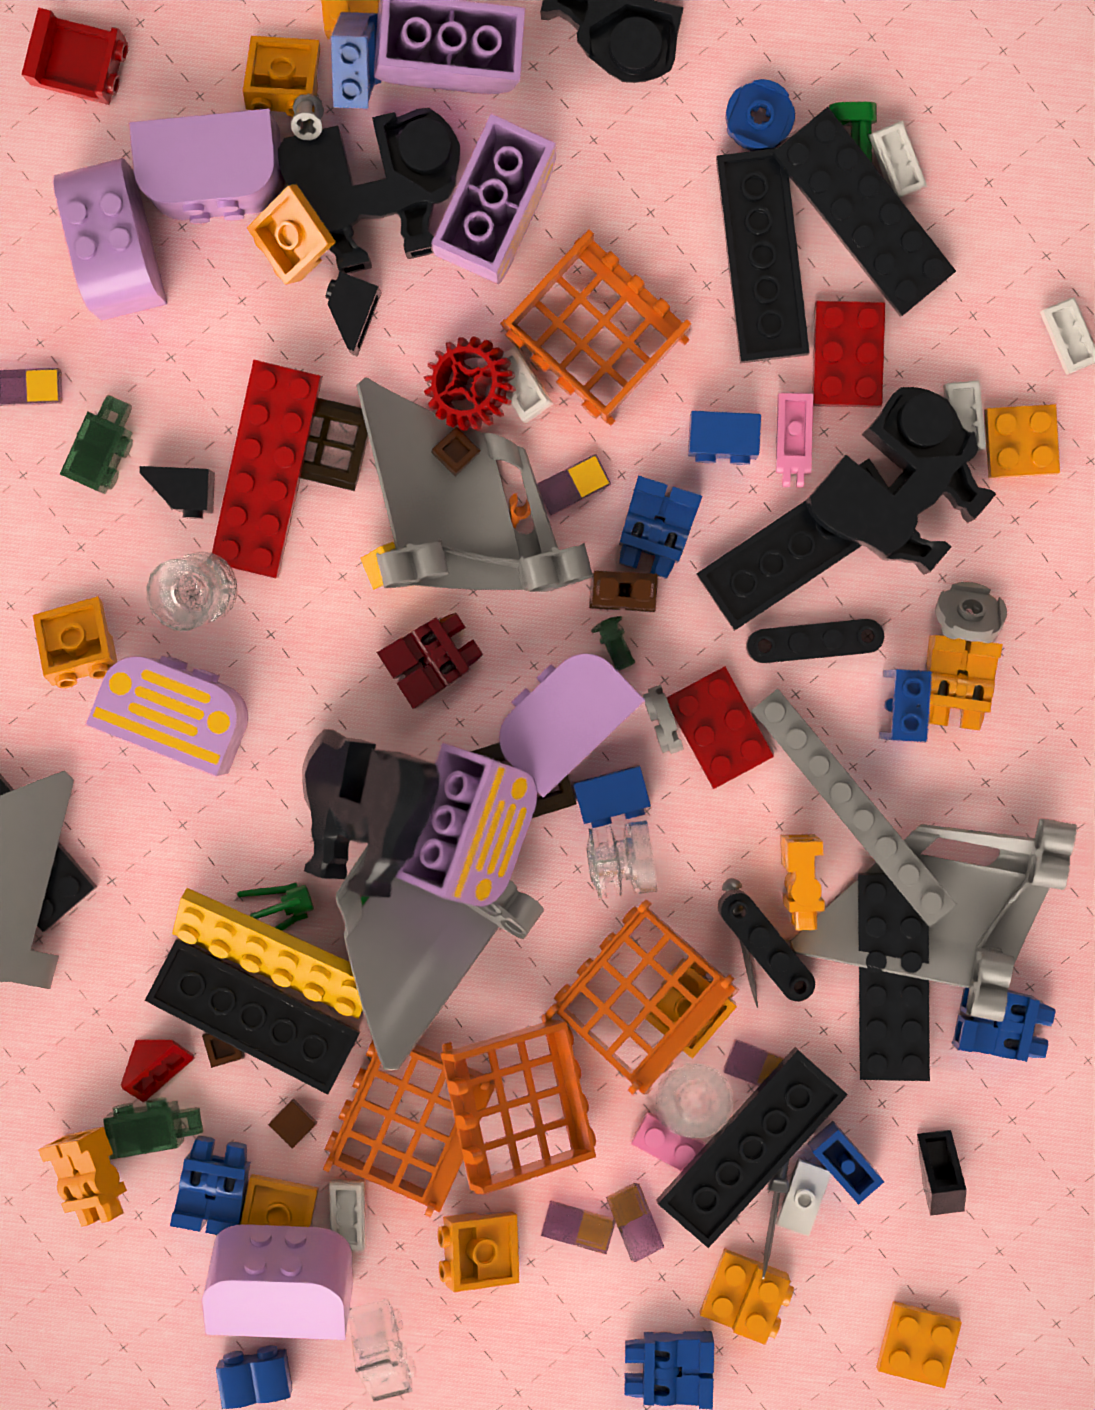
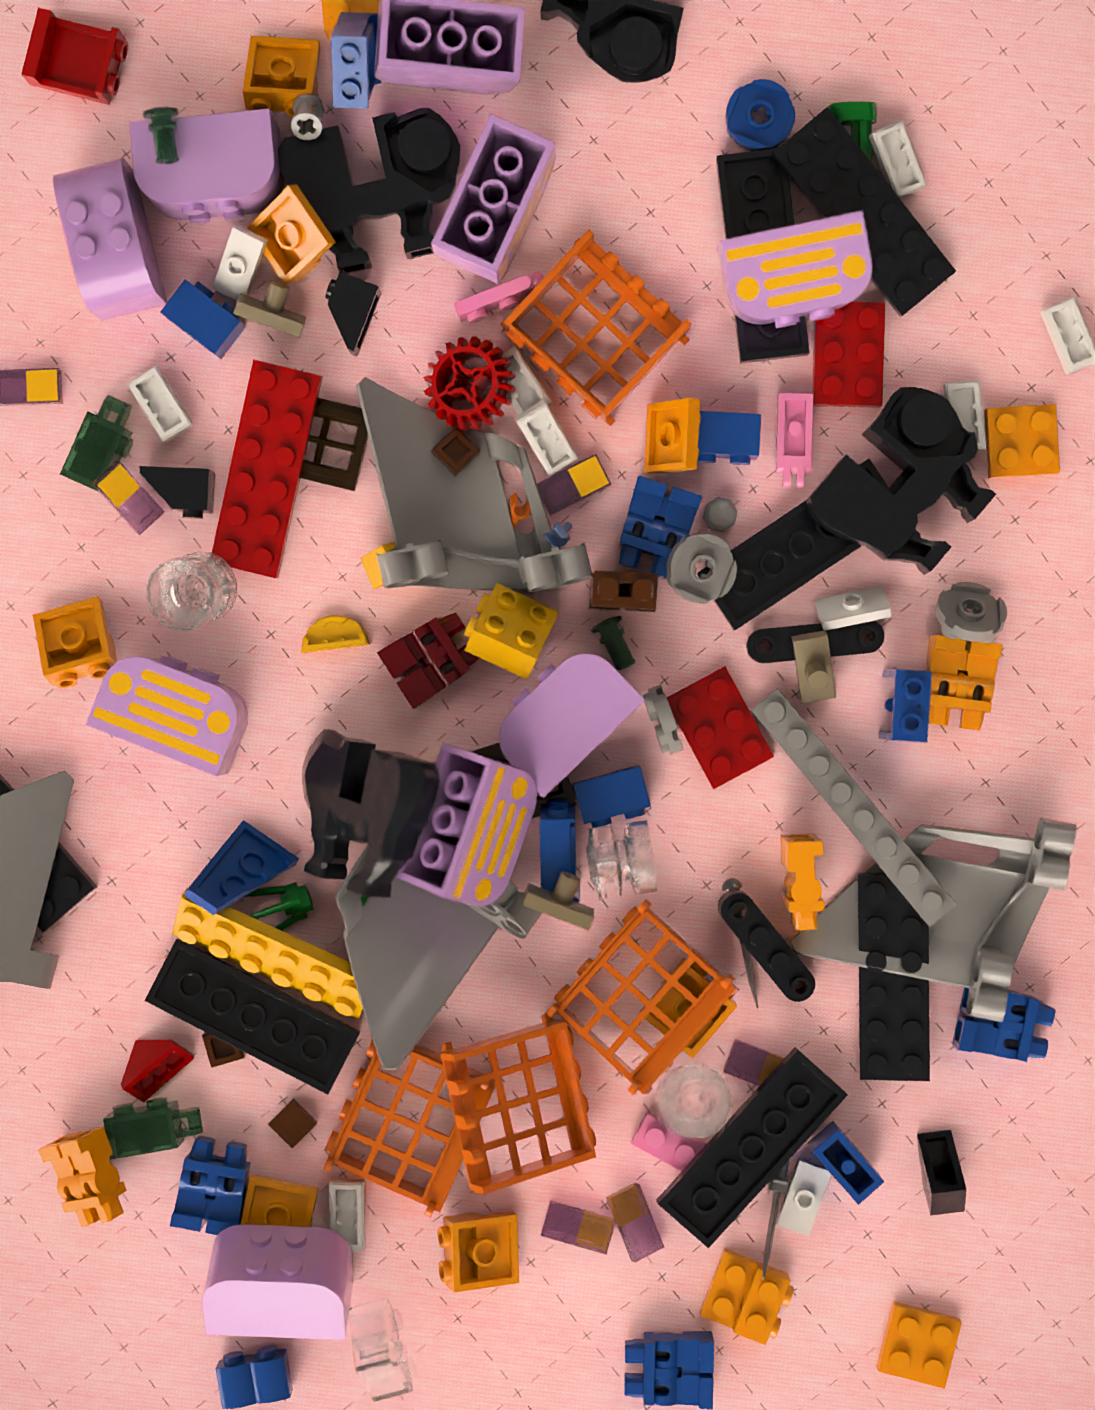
none -> clear purple tile [91,460,165,535]
none -> white plate [127,365,194,443]
none -> clear green pin [143,106,179,164]
none -> blue brick [160,279,245,359]
none -> blue wing [184,820,300,915]
none -> white plate [212,225,268,301]
none -> dark tan tile [233,280,306,337]
none -> yellow tile [301,615,370,653]
none -> bright pink hinge [454,272,544,323]
none -> yellow brick [464,583,559,680]
none -> white plate [514,400,578,477]
none -> dark tan tile [522,872,594,931]
none -> blue window [540,799,581,902]
none -> medium blue hand [544,522,572,548]
none -> light orange plate [644,398,701,474]
none -> light grey plate [666,533,737,604]
none -> light grey tile [703,497,738,532]
none -> lavender brick [717,211,872,328]
none -> dark tan tile [791,630,836,704]
none -> white plate [815,586,891,631]

